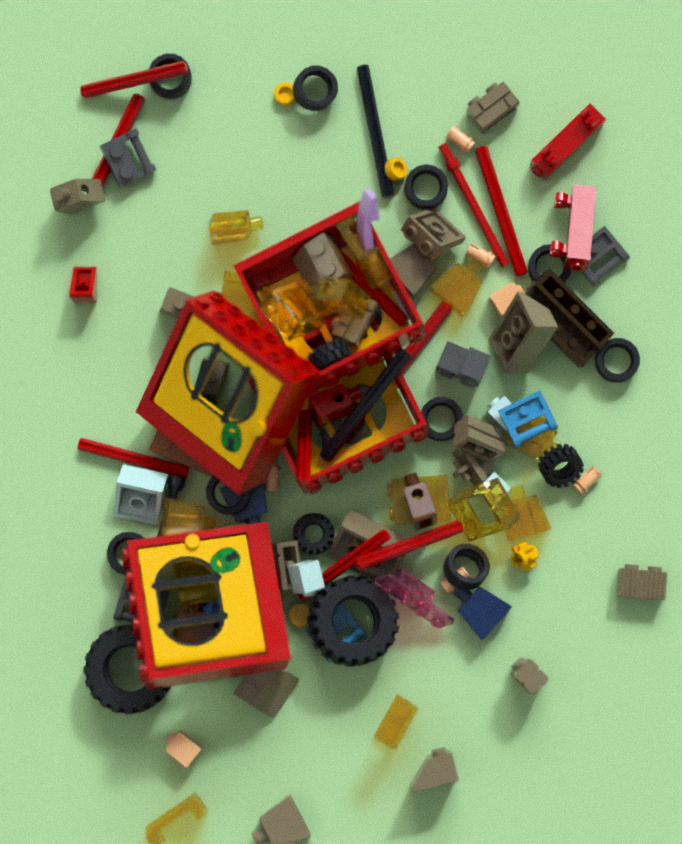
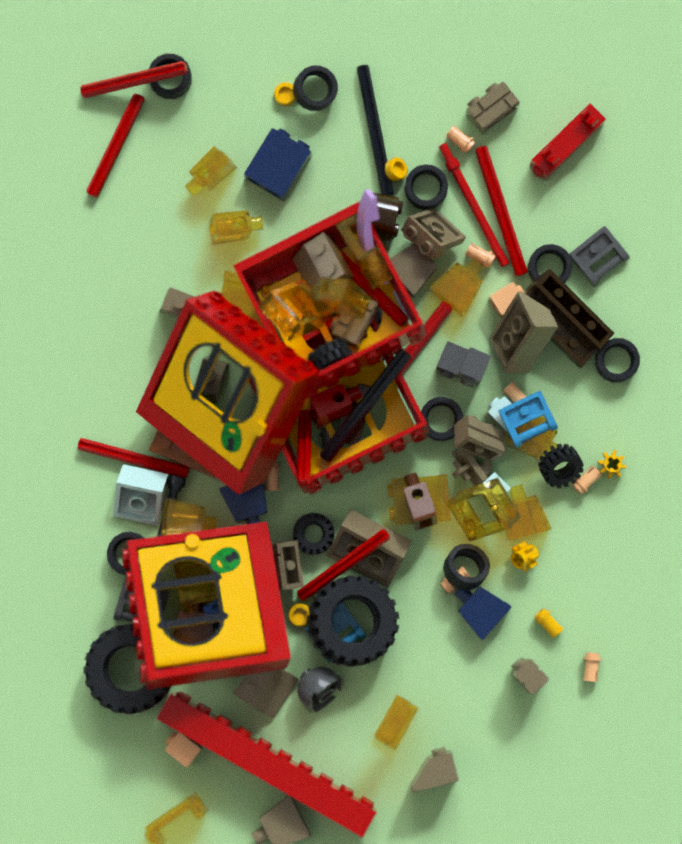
dark tan torso [50,179,105,215] -> none
red slope [69,267,97,303] -> none
dark grey plate [99,128,157,187] -> none
black tyre [206,476,251,515] -> none
light aqua brick [287,560,325,597] -> none
red axle [355,520,464,570] -> none
clear pink bracket [374,568,455,628] -> none
brick [549,184,596,271] -> none
dark tan brick [616,564,668,601] -> none
none -> red brick [156,691,377,838]
none -> clear yellow torso [185,146,237,196]
none -> dark blue panel [244,128,312,202]
none -> dark grey cylinder [297,667,344,713]
none -> dark brown brick [371,192,403,242]
none -> light nougat pin [503,382,527,403]
none -> yellow pin [534,608,563,638]
none -> light nougat pin [583,652,602,682]
none -> yellow gear [597,450,627,479]

